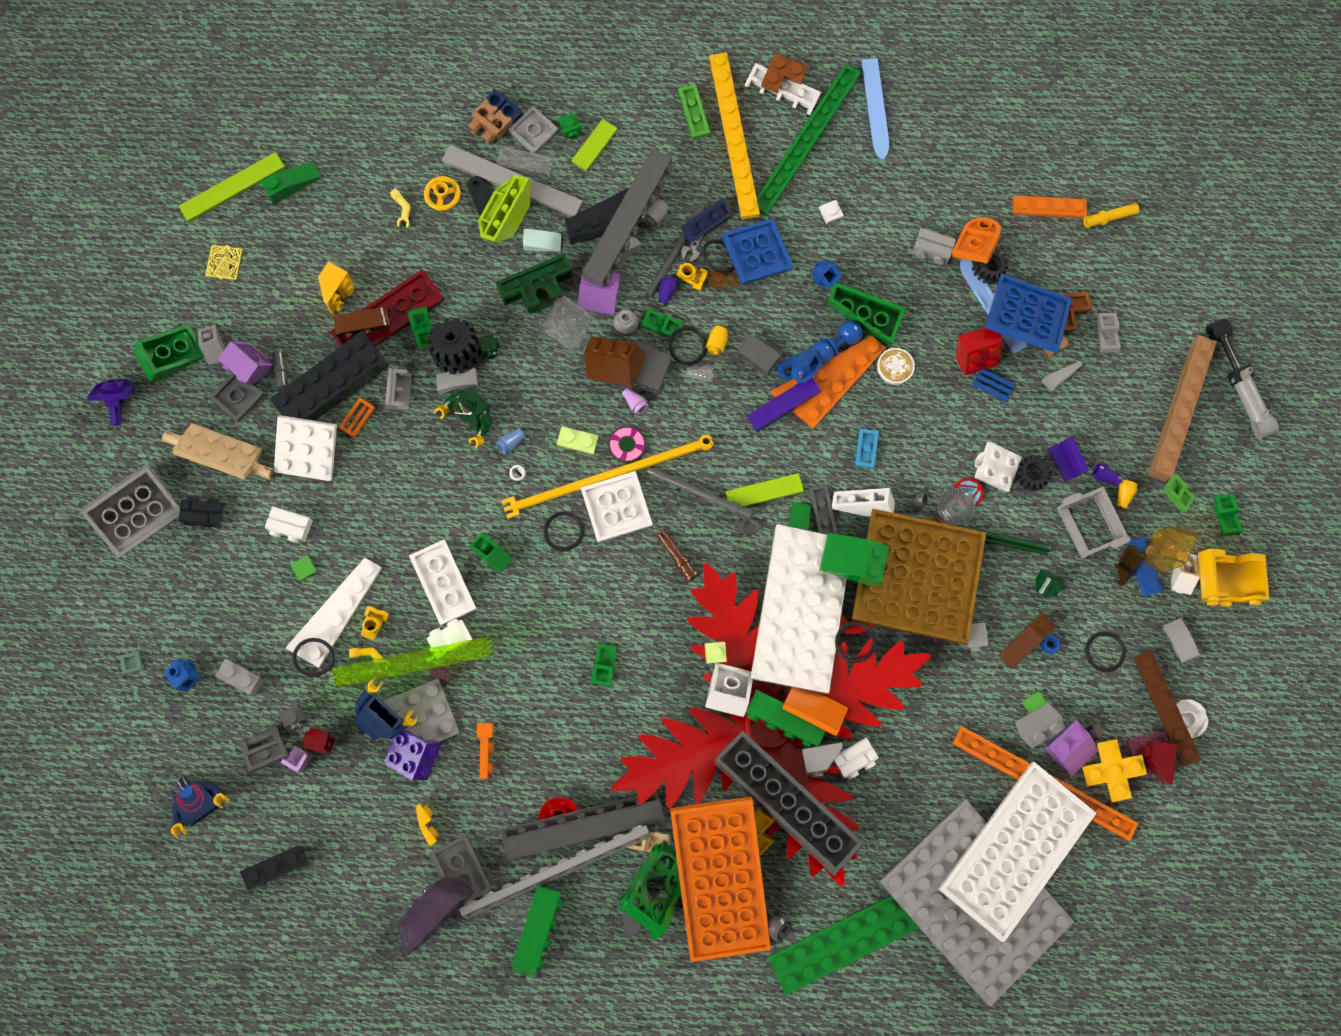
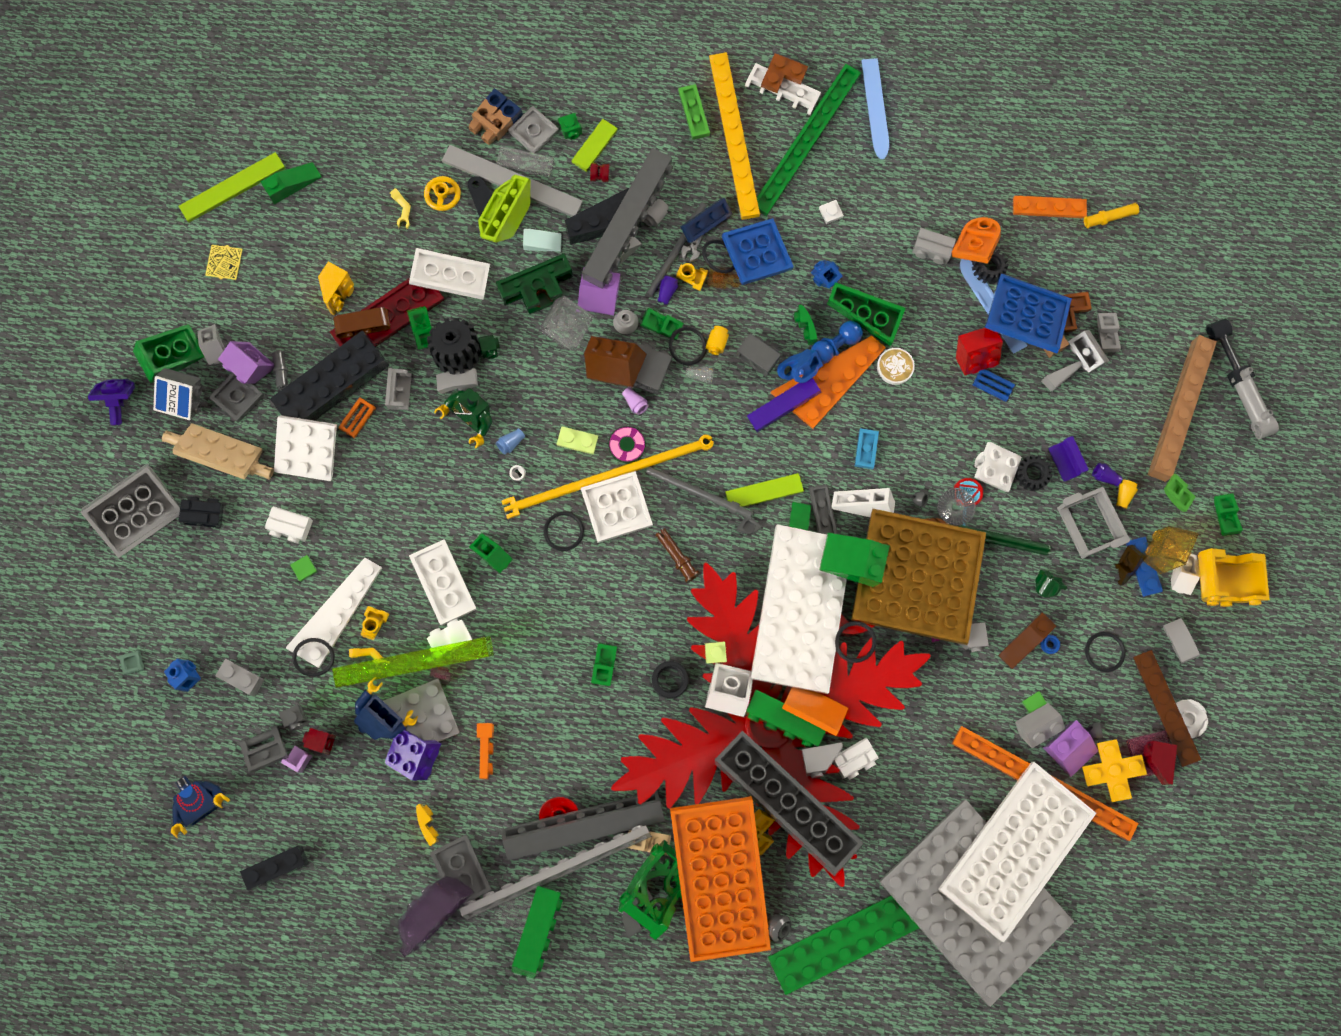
none -> piece [153,368,202,420]
none -> white plate [409,248,490,300]
none -> dark red wheel [590,163,609,182]
none -> black tyre [651,661,689,699]
none -> green slope [794,305,817,345]
none -> light grey brick [1068,330,1109,373]

